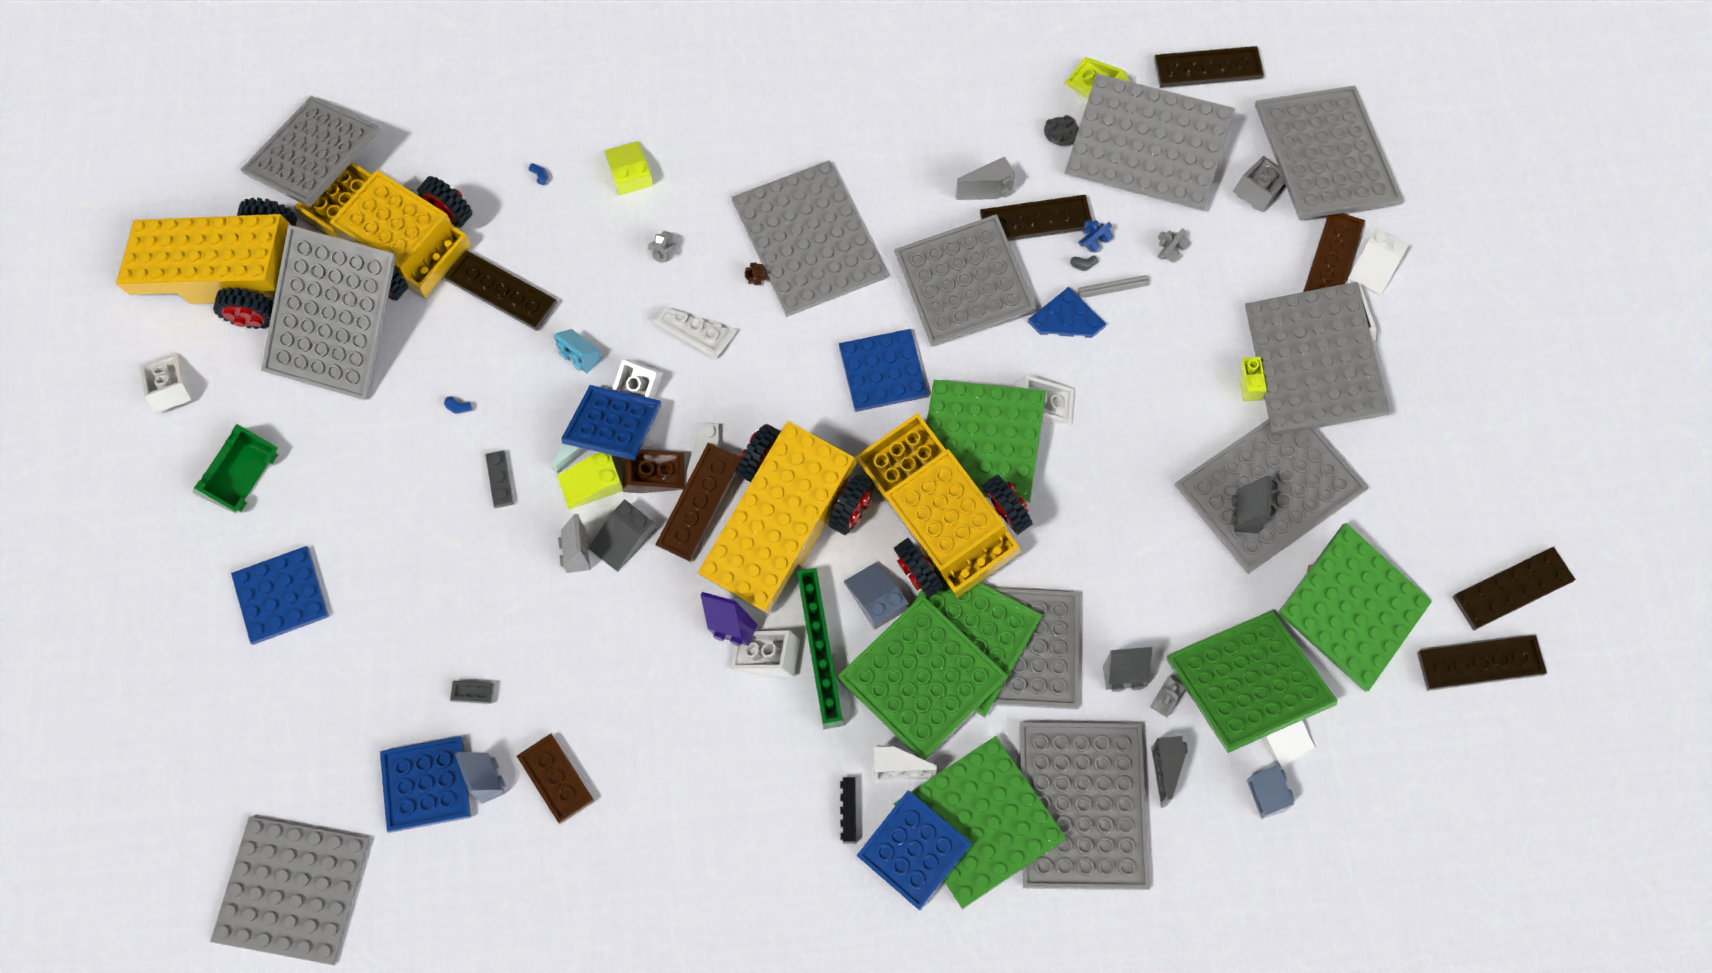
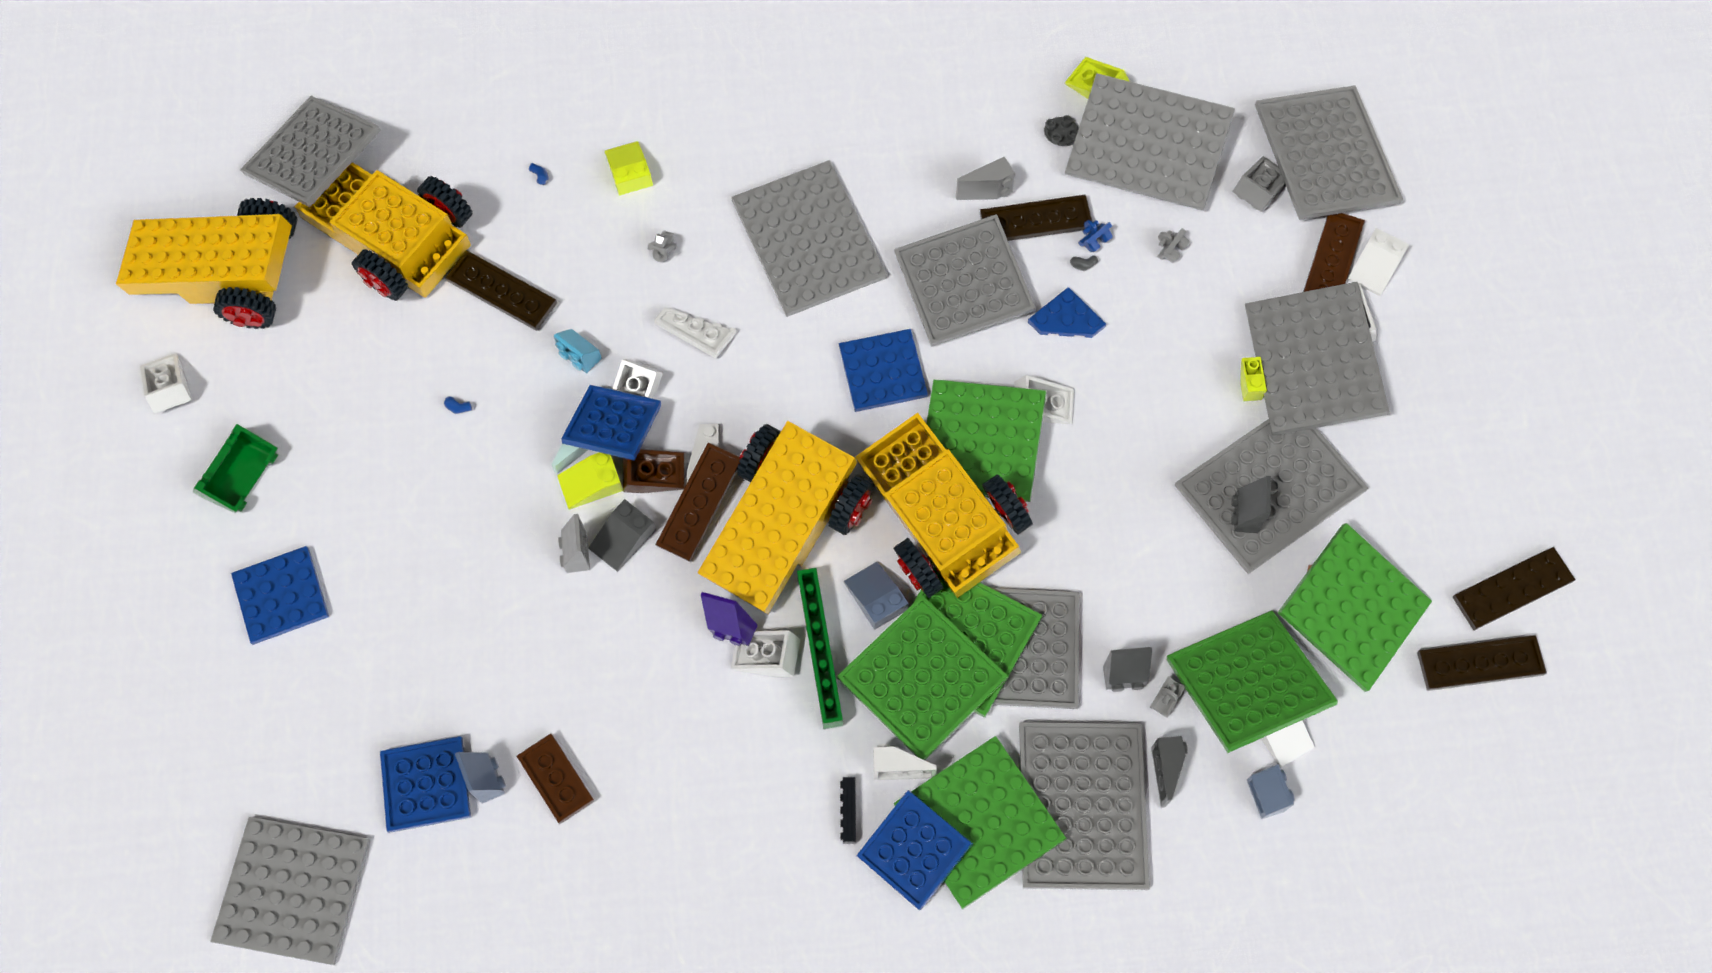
light grey plate [261,225,397,400] -> none
dark grey plate [450,680,494,704] -> none
dark grey plate [485,450,514,508] -> none
reddish brown gear [744,263,767,285] -> none
light grey axle [1078,275,1149,298] -> none
dark brown plate [1154,46,1264,88] -> none

